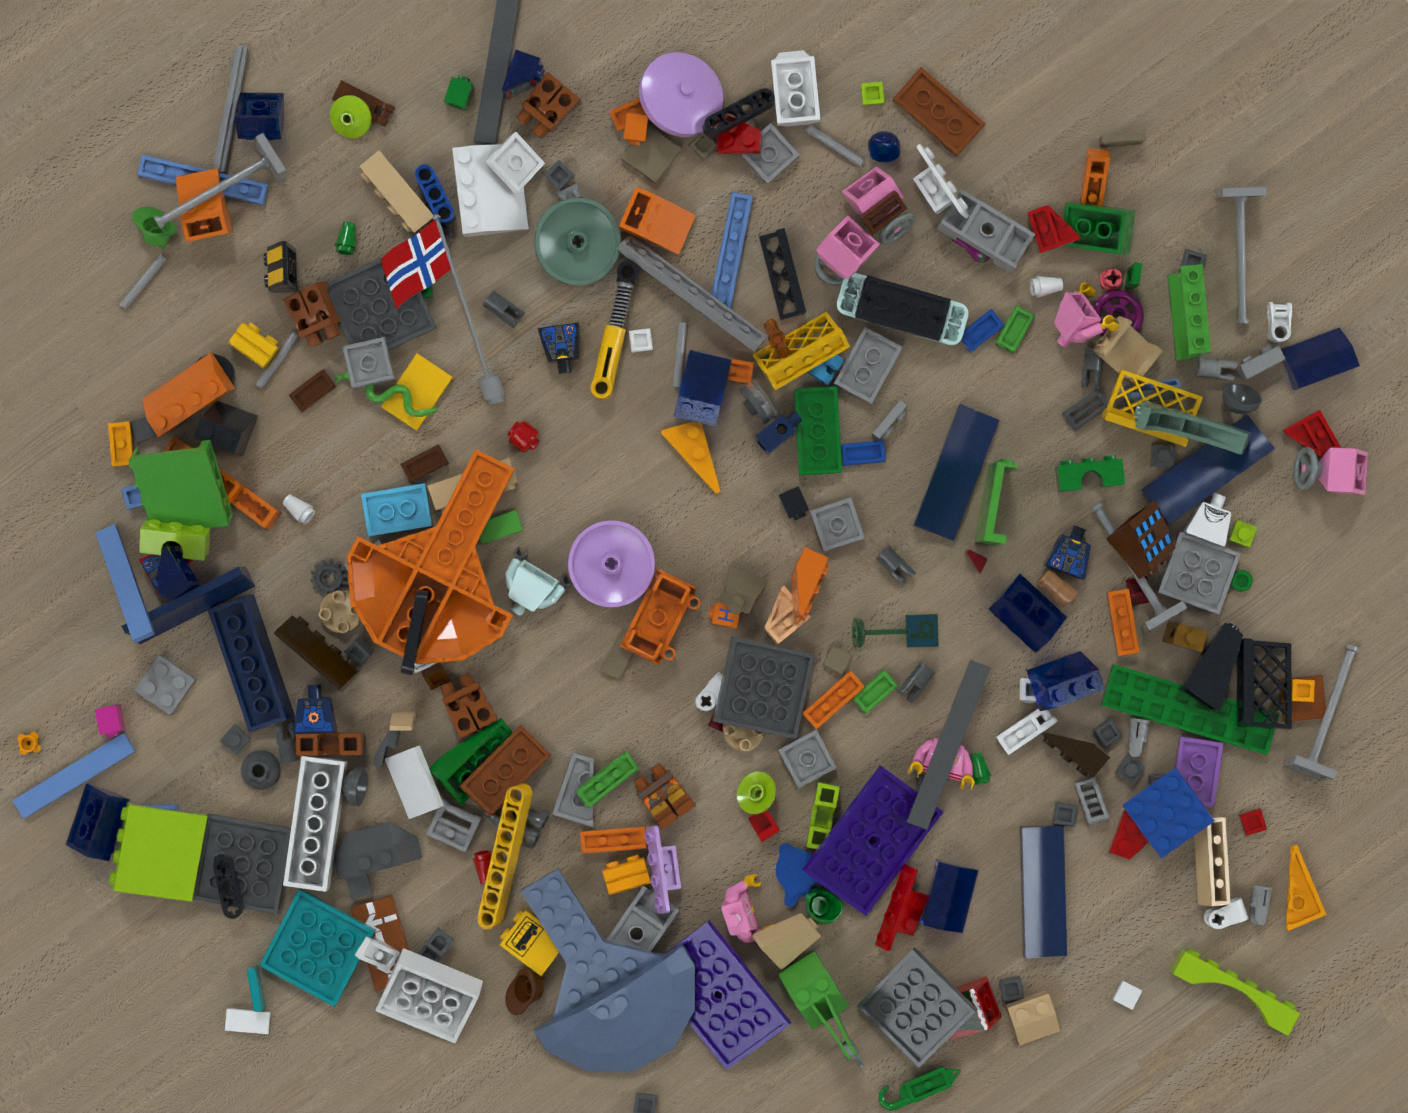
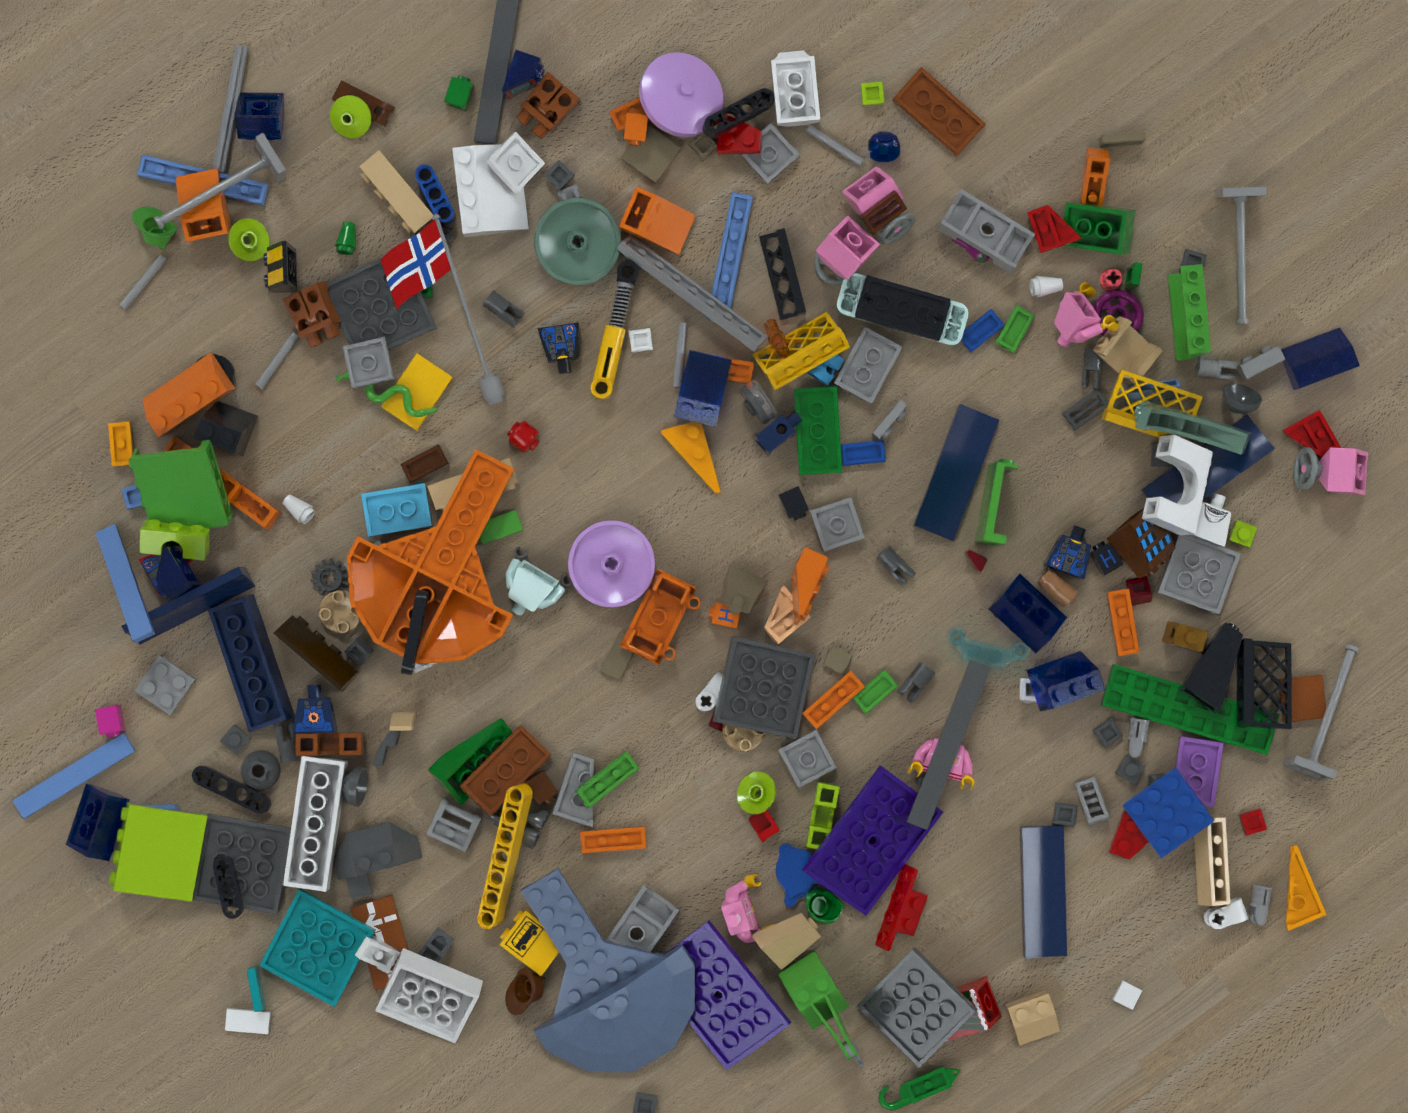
light orange plate [17,732,41,755] -> none
dark grey tile [131,417,158,443] -> none
yellow brick [228,322,281,369] -> none
reddish brown tile [289,369,337,413] -> none
white tile [385,745,444,819] -> none
reddish brown plate [421,662,451,690] -> none
dark orange hips [441,673,499,738] -> none
red cone [473,850,492,884] -> none
light orange brick [602,854,651,895] -> none
dark orange hips [634,763,696,830] -> none
lavender bracket [645,825,681,914] -> none
piece [852,614,939,648] -> none
white bracket [913,144,969,219] -> none
clear blue slope [921,859,979,933] -> none
green cone [969,752,992,785] -> none
white plate [996,703,1058,755] -> none
dark grey tile [999,976,1024,1002] -> none
dark brown slope [1041,732,1110,778] -> none
green arch [1055,455,1125,492] -> none
light grey tile [1091,502,1187,634] -> none
lime arch [1170,948,1300,1036] -> none
green tile [1230,570,1253,592] -> none
white piece [1267,302,1292,344] -> none
light orange plate [1292,679,1315,702] -> none
none -> black beam [192,765,271,814]
none -> lime dish [228,218,269,262]
none -> reddish brown brick [525,770,558,805]
none -> clear light blue plate [948,627,1029,670]
none -> black brick [1090,541,1124,575]
none -> white arch [1142,435,1213,536]

